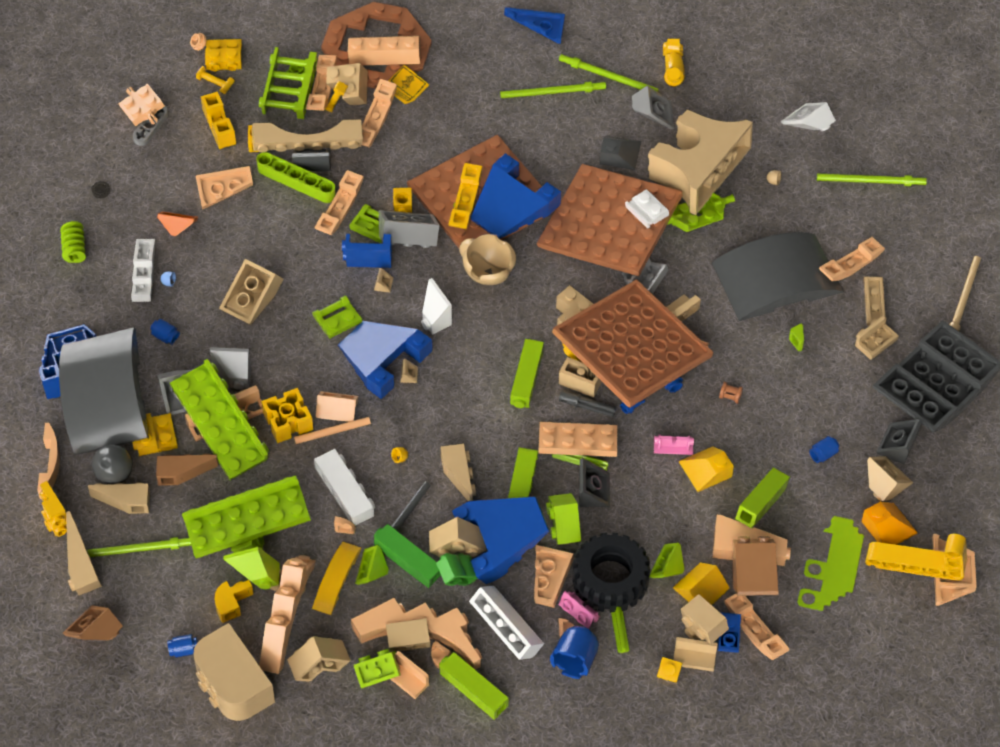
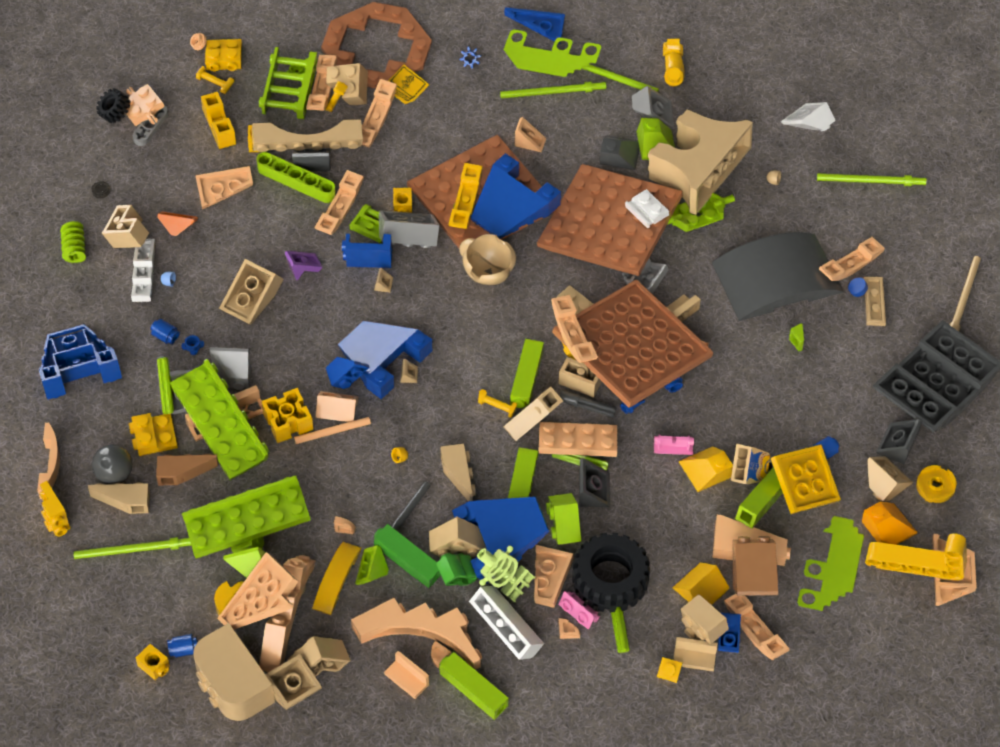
dark grey slope [59,328,149,455] -> none
medium nougat slope [63,605,123,640] -> none
tan slope [66,511,102,595] -> none
lime plate [312,295,362,339] -> none
white brick [314,449,375,526] -> none
light nougat slope [348,36,420,66] -> none
lime bracket [353,648,401,689] -> none
tan panel [386,618,431,652] -> none
white slope [421,278,452,335] -> none
blue cylinder [550,626,599,679] -> none
lime slope [649,543,684,579] -> none
nougat bush [719,382,743,404] -> none
tan bracket [855,315,899,360] -> none
none -> black tyre [96,88,130,123]
none -> tan brick [102,205,149,248]
none -> yellow brick [135,644,170,680]
none -> lime axle [157,357,174,414]
none -> blue plate [181,335,204,355]
none -> light nougat wing [217,552,299,630]
none -> tan slope [265,654,322,710]
none -> medium lavender slope [285,251,322,280]
none -> blue slope [326,357,370,389]
none -> gear [459,46,482,69]
none -> yellowish green torso [477,546,536,602]
none -> yellow piece [478,389,517,418]
none -> lime piece [503,29,601,77]
none -> tan slope [503,386,563,441]
none -> light nougat slope [515,117,546,152]
none -> light nougat slope [551,295,598,363]
none -> lime slope [636,118,675,160]
none -> tan torso [731,444,773,484]
none -> yellow plate [771,445,841,514]
none -> blue tile [848,278,868,297]
none -> yellow plate [916,465,957,503]

